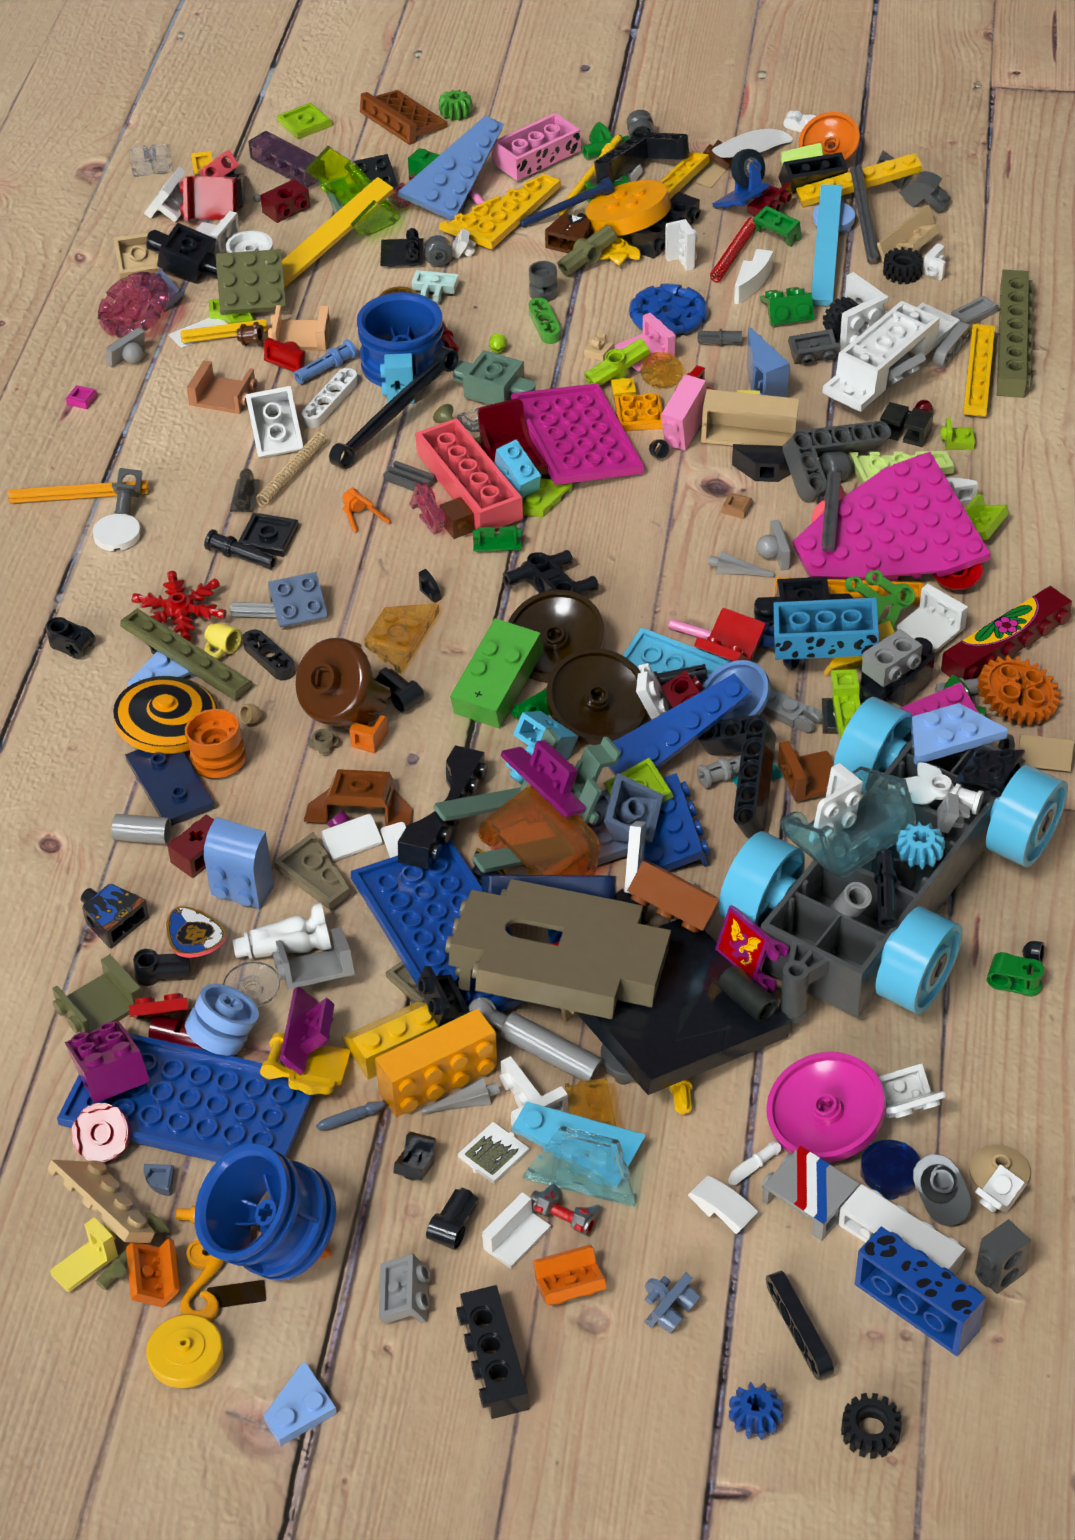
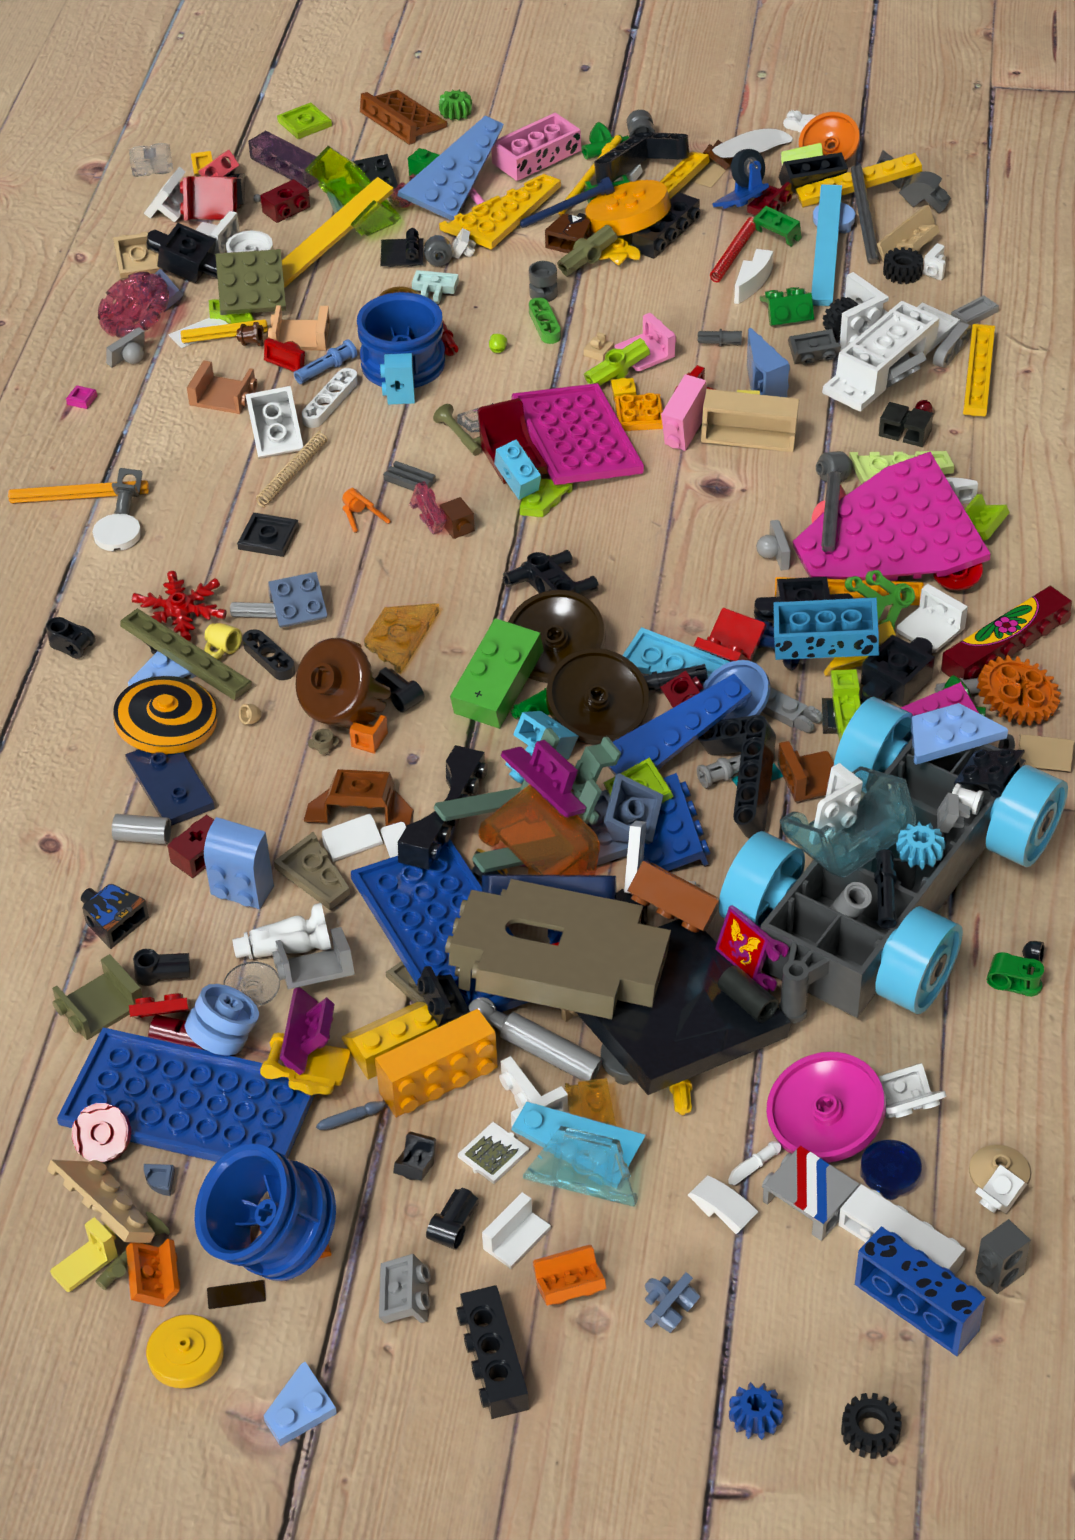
magenta slope [65,1021,150,1104] -> none
shield [166,906,227,958] -> none
light orange plant [176,1205,224,1321] -> none
orange wheel [185,709,247,778] -> none
black pin [204,529,277,570] -> none
clear smoke hinge [230,468,260,512] -> none
magenta hinge [327,810,350,828] -> none
black piece [329,346,459,469] -> none
coral brick [415,418,523,530] -> none
black tile [418,568,441,603] -> none
light grey piece [421,1078,500,1114] -> none
sand green brick [453,350,536,405] -> none
green hinge [473,526,522,551] -> none
flat silver piece [530,1184,600,1236] -> none
blue plate [629,284,708,336] -> none
white plate [636,663,669,719] -> none
clear yellow wheel [640,352,683,389] -> none
black hinge [649,439,669,458] -> none
white bracket [665,219,697,271] -> none
bright pink bar [668,619,712,640] -> none
light grey piece [708,551,775,577] -> none
medium nougat tile [722,492,752,519] -> none
black slope [732,444,791,482] -> none
black beam [766,1270,834,1380] -> none
dark grey beam [783,421,891,502] -> none
light grey brick [862,629,922,687] -> none
white plate [898,762,954,805] -> none
dark grey piece [913,1154,972,1226] -> none
lime bracket [940,418,975,450] -> none
olive brick [996,269,1033,398] -> none

